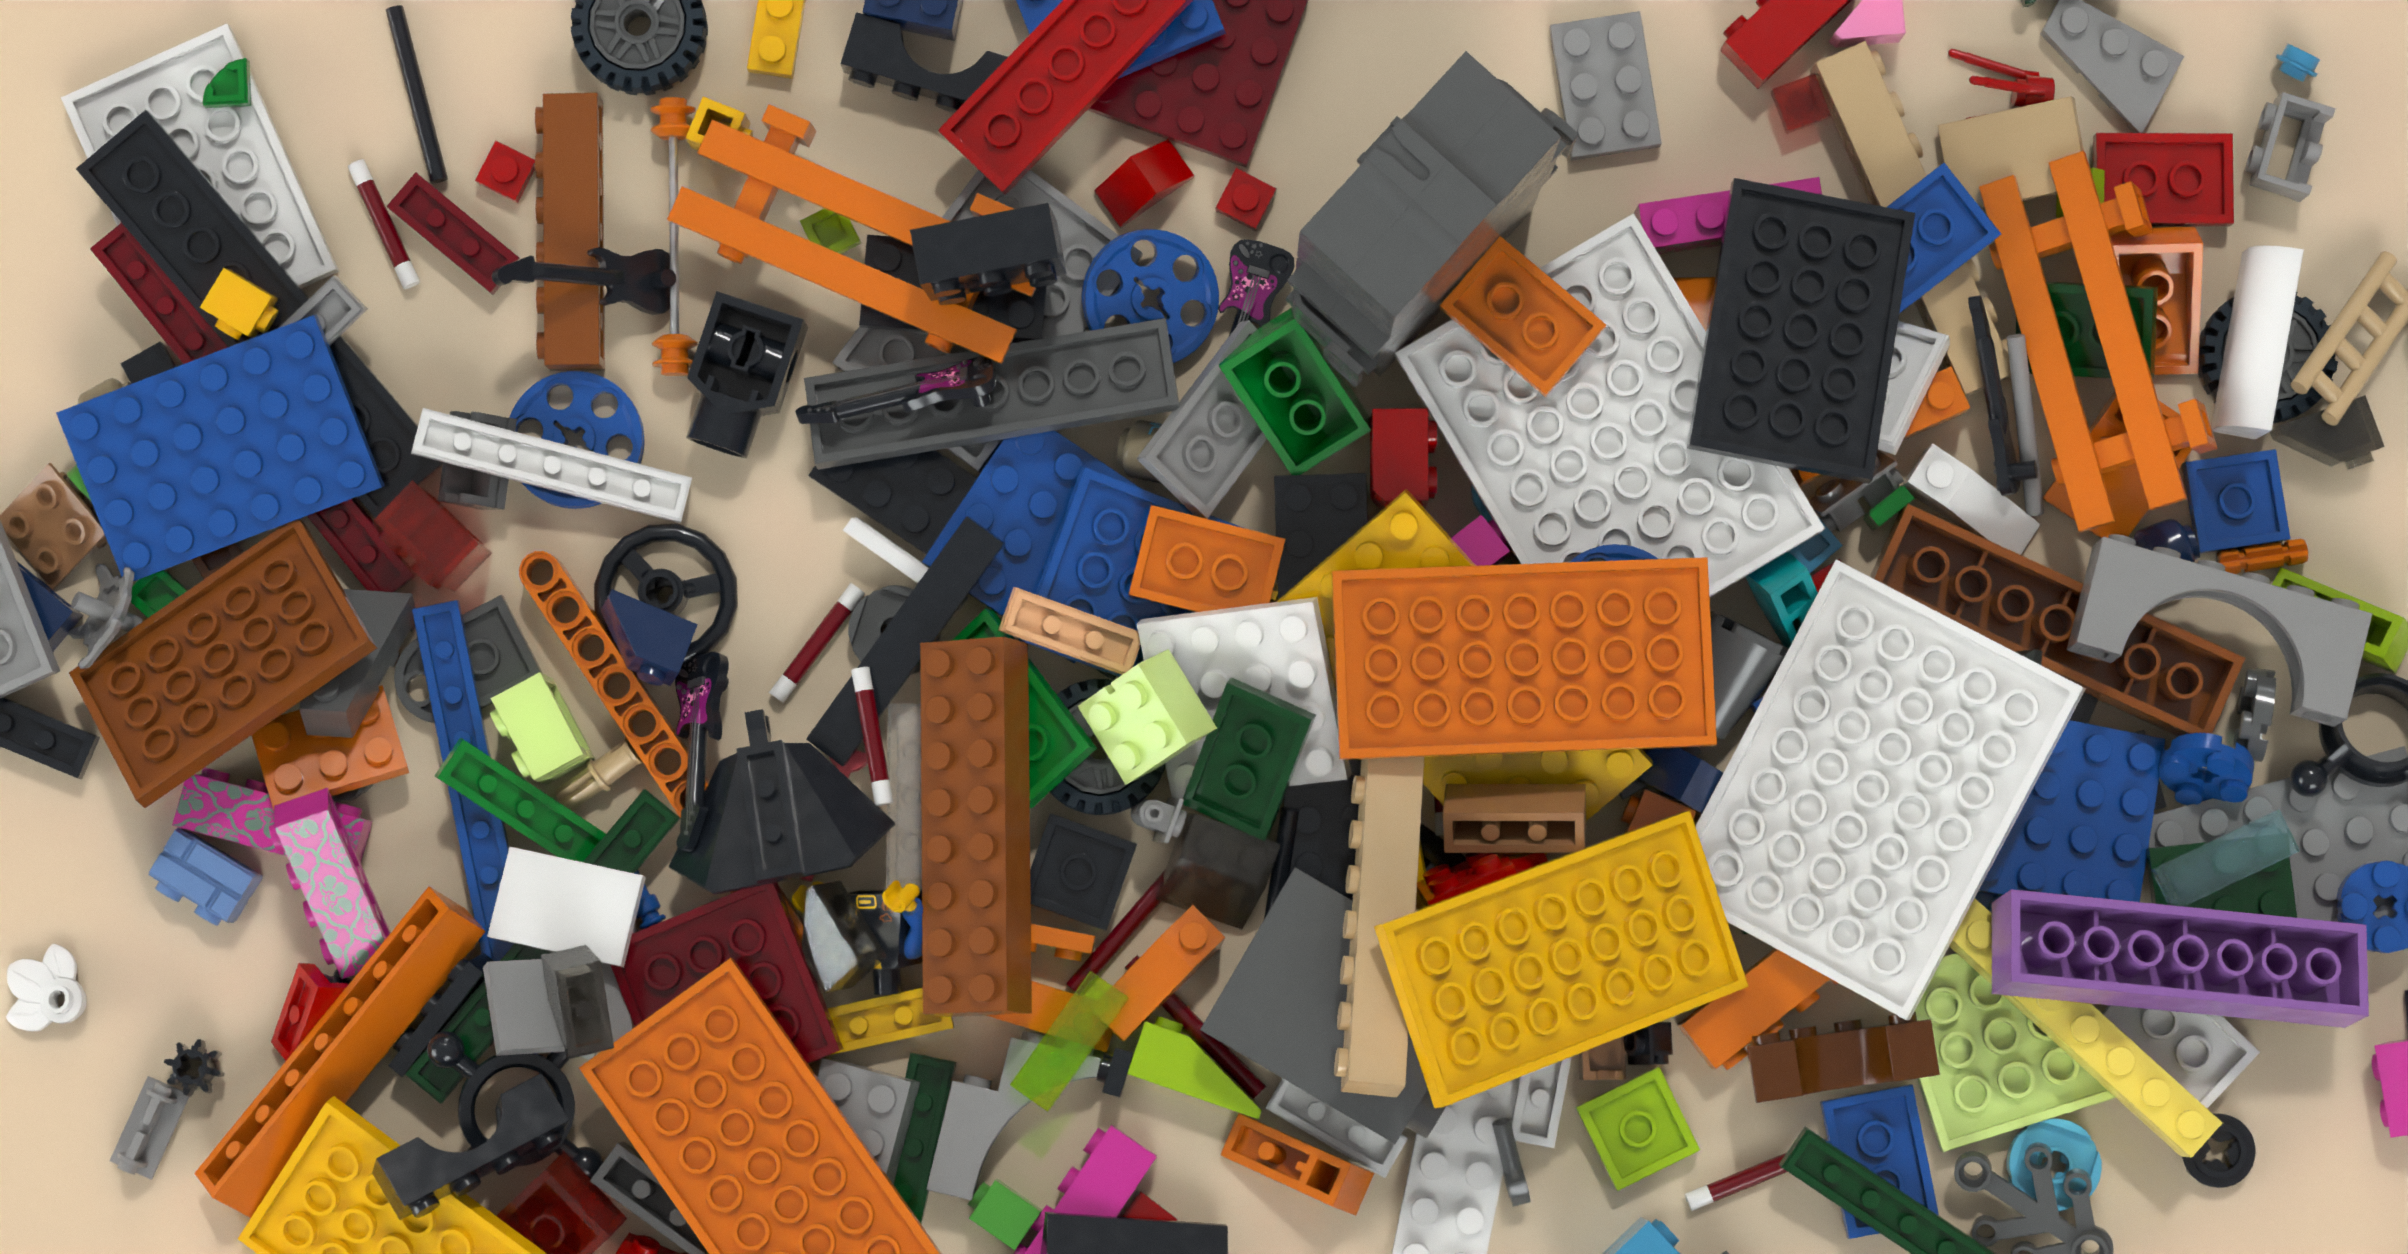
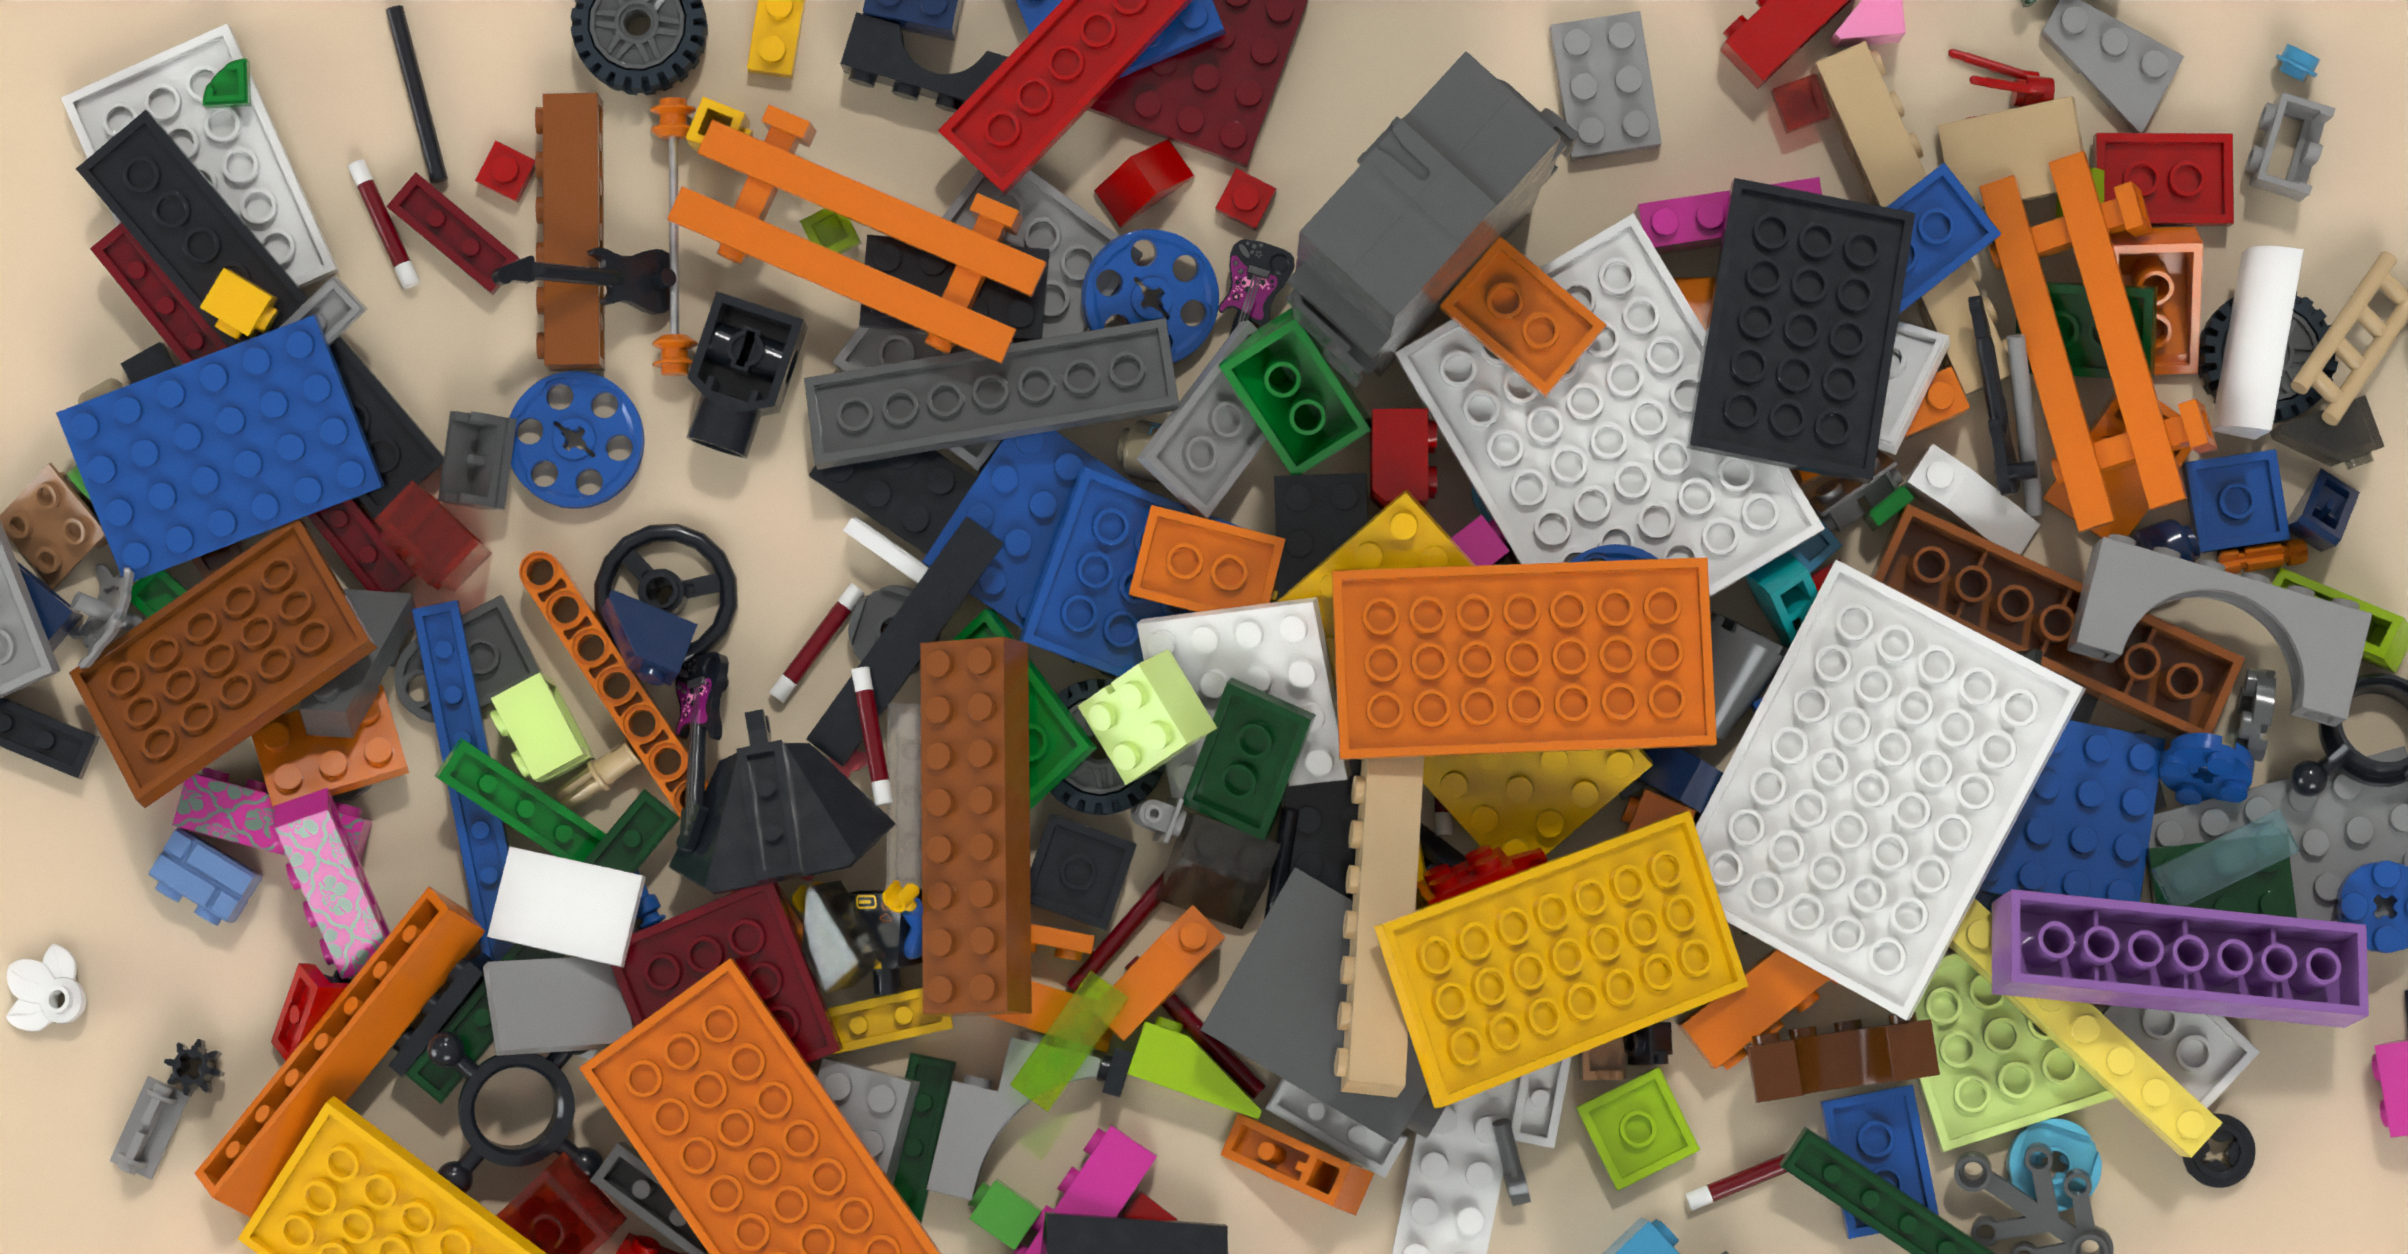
black arch [372,1073,569,1220] -> none
white tile [411,408,692,523] -> none
clear smoke slope [541,945,614,1059] -> none
black piece [795,356,996,424] -> none
black brick [910,203,1067,305] -> none
light nougat tile [998,587,1141,675] -> none
medium nougat brick [1443,784,1587,853] -> none
none -> dark blue slope [2287,468,2360,552]

